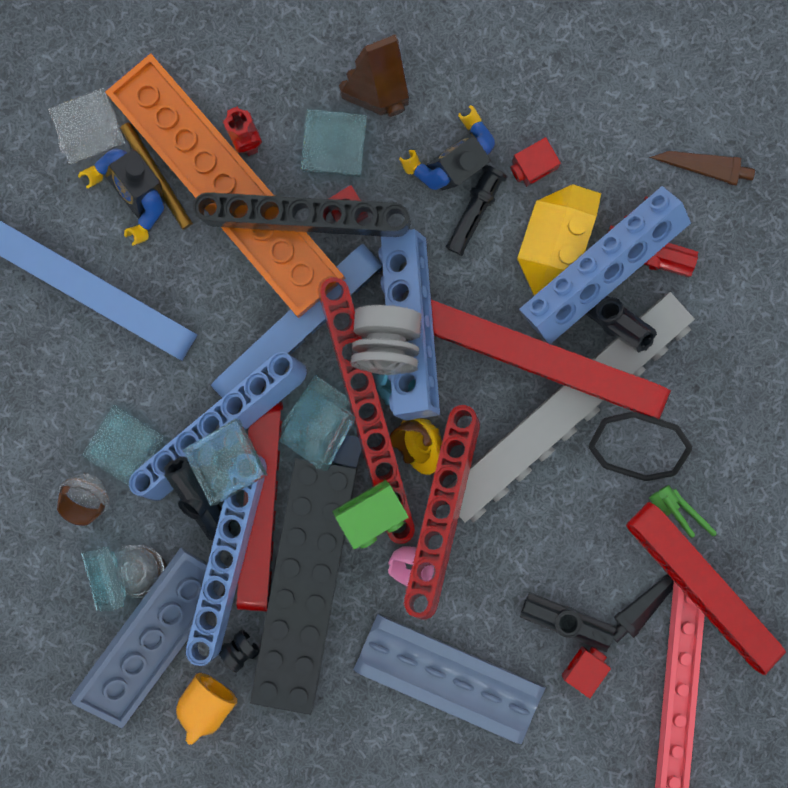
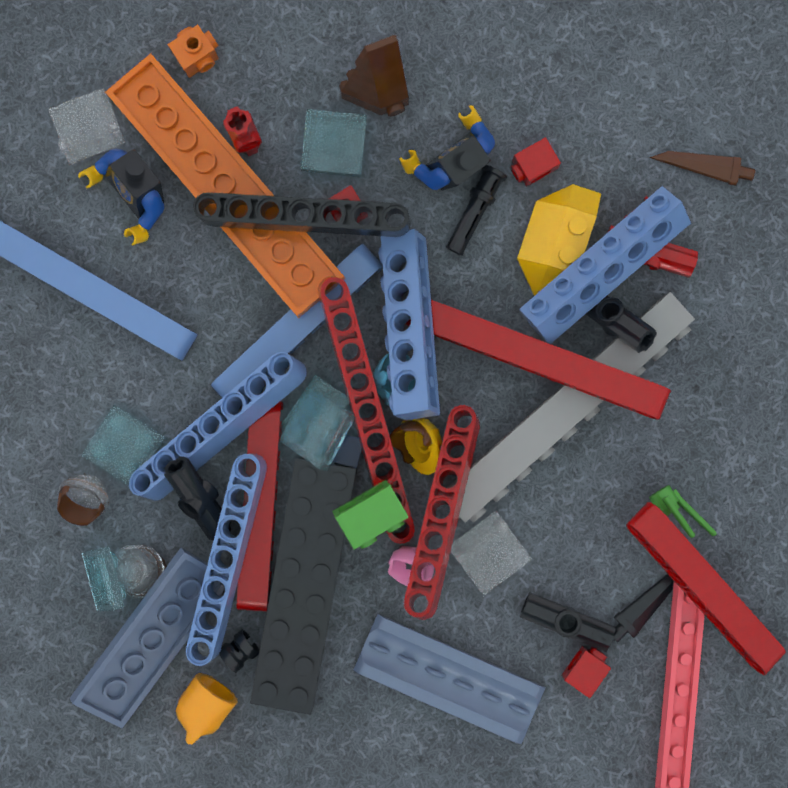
pearl gold bar [120,122,193,230] -> none
clear light blue plate [183,419,268,506] -> none
light grey wheel [351,305,421,375] -> none
black piece [589,412,693,481] -> none
none -> orange brick [167,24,219,78]
none -> clear hinge [451,511,533,596]

